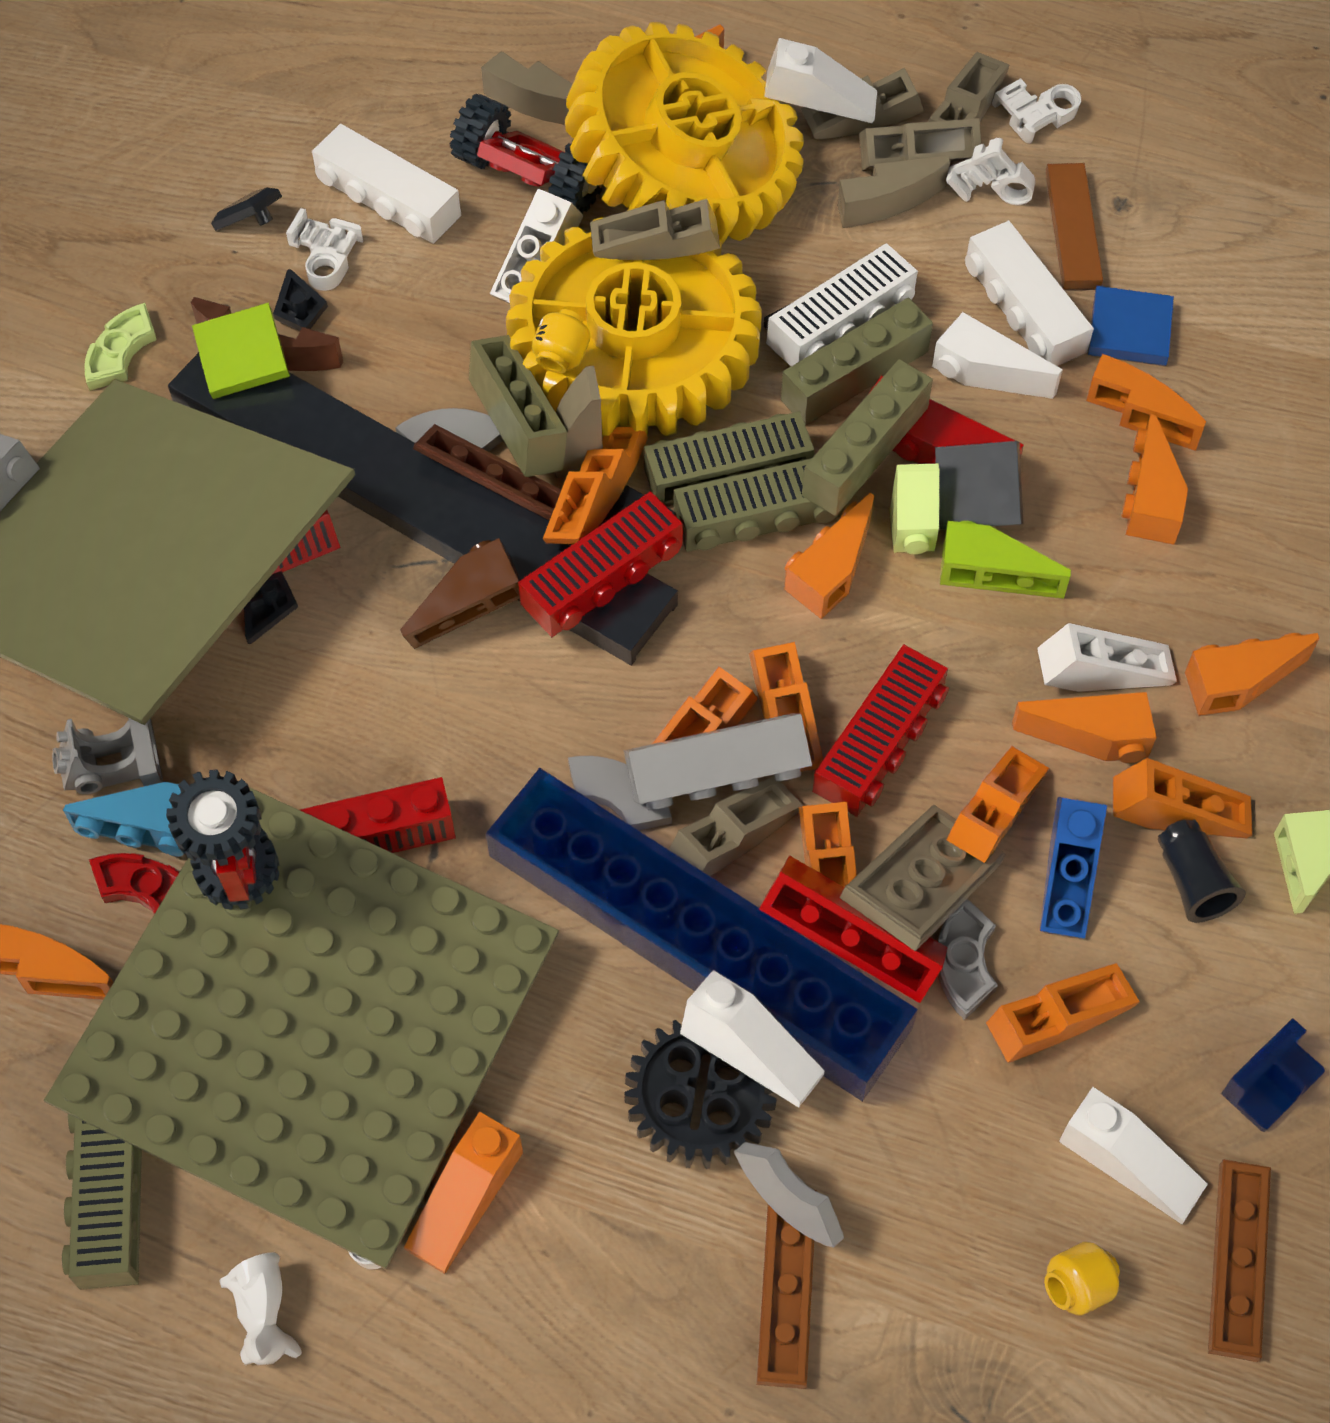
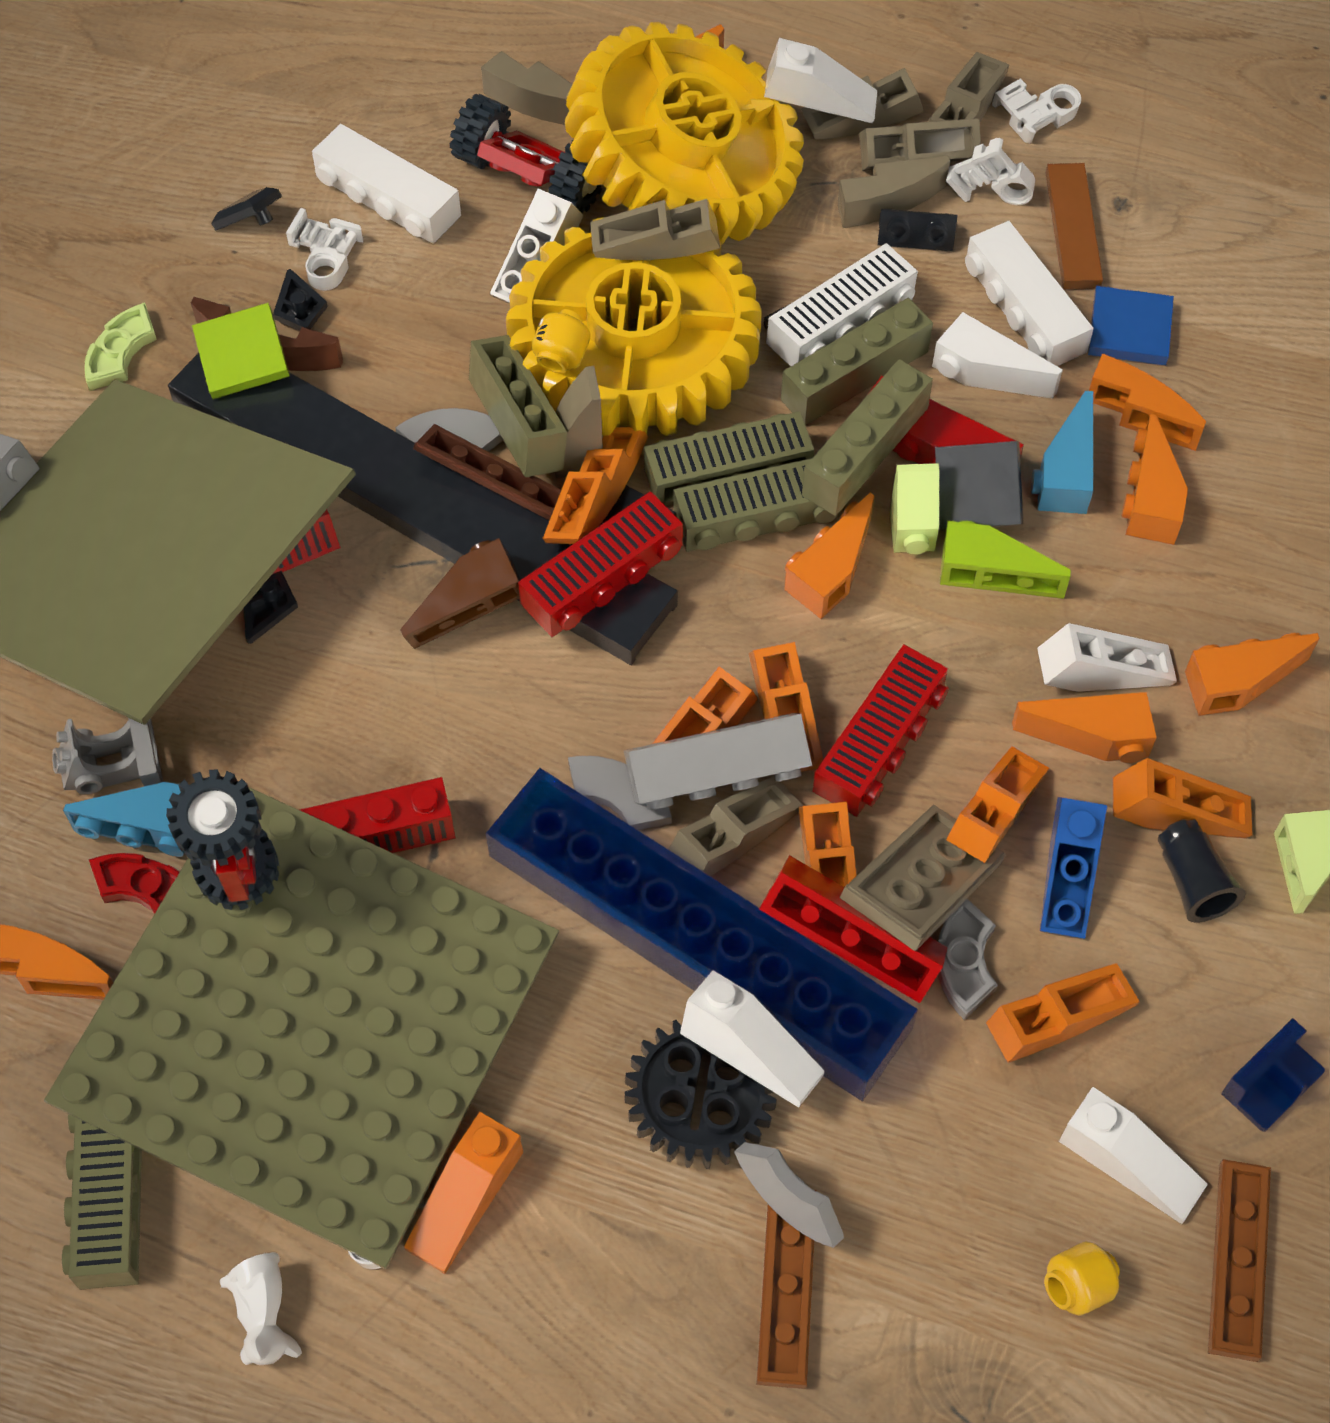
none -> black hinge [877,209,958,251]
none -> dark azure slope [1031,391,1093,514]

